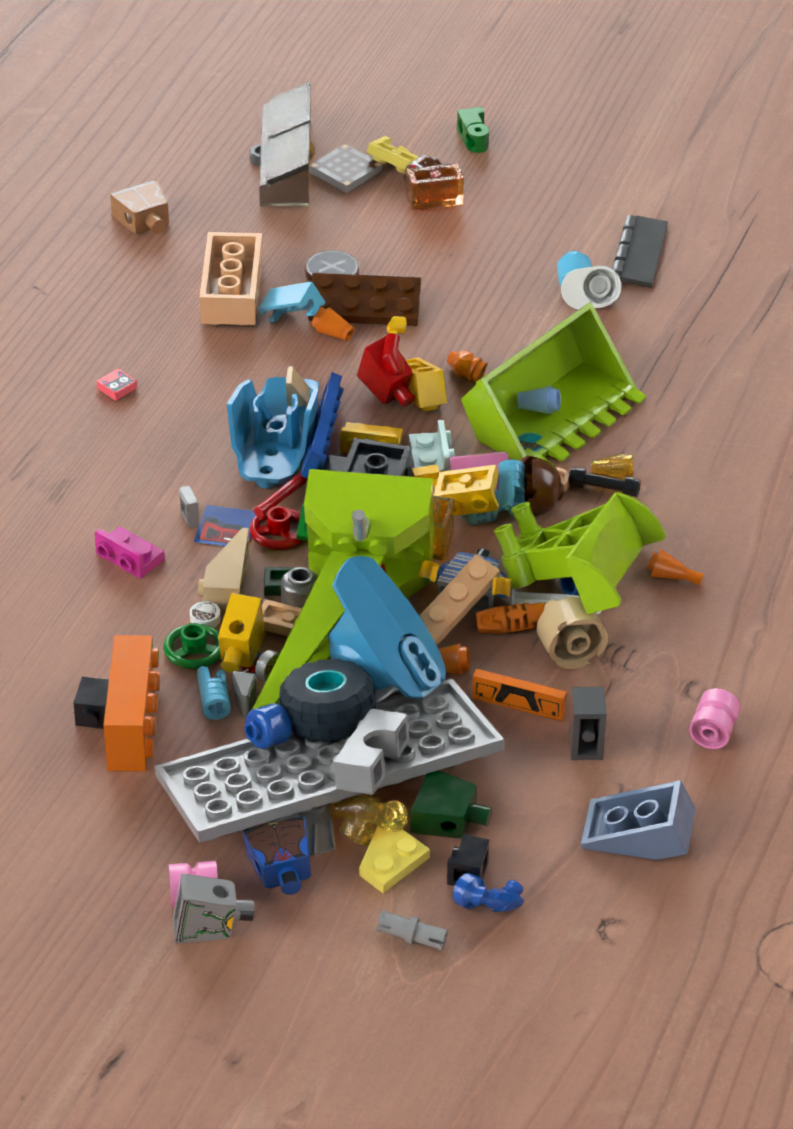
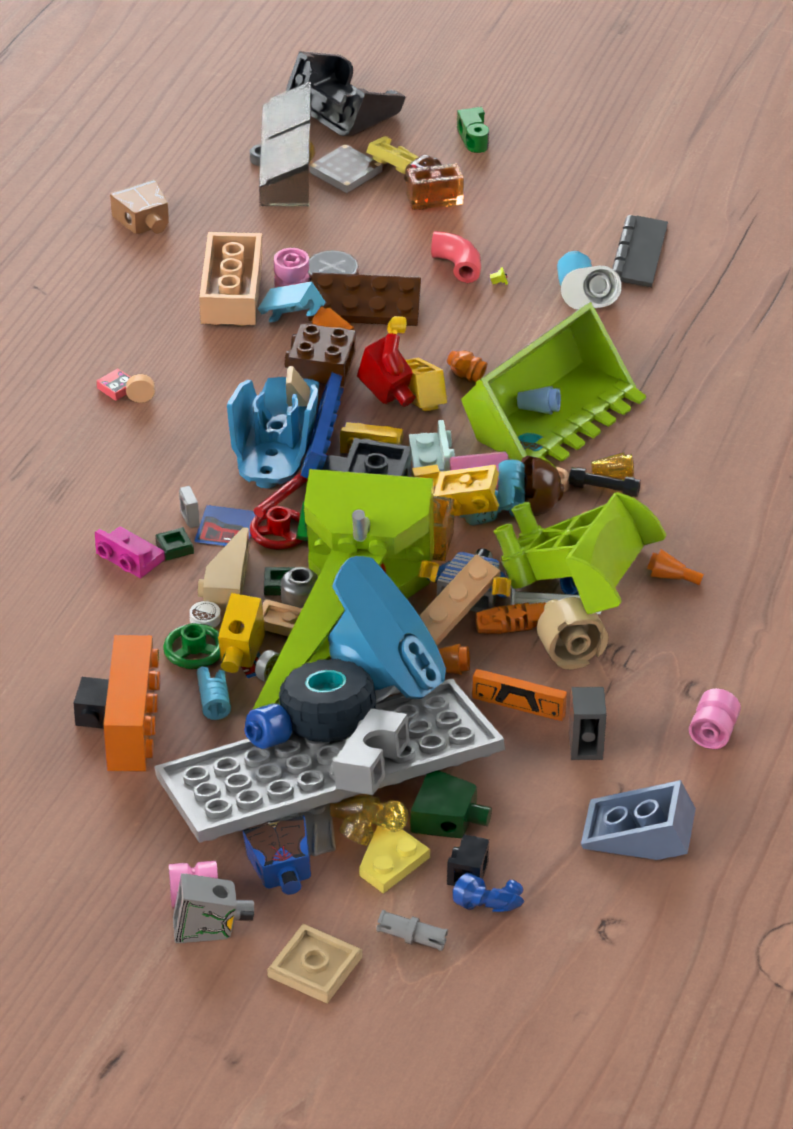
light grey slope [232,671,257,718] -> none
none -> light nougat tile [126,374,155,403]
none -> dark green tile [155,527,194,561]
none -> tan tile [268,924,362,1004]
none -> bright pink wheel [274,248,310,288]
none -> reddish brown brick [284,324,356,387]
none -> black windscreen [286,51,406,136]
none -> coral cylinder [431,231,481,283]
none -> neon yellow piece [490,267,508,285]

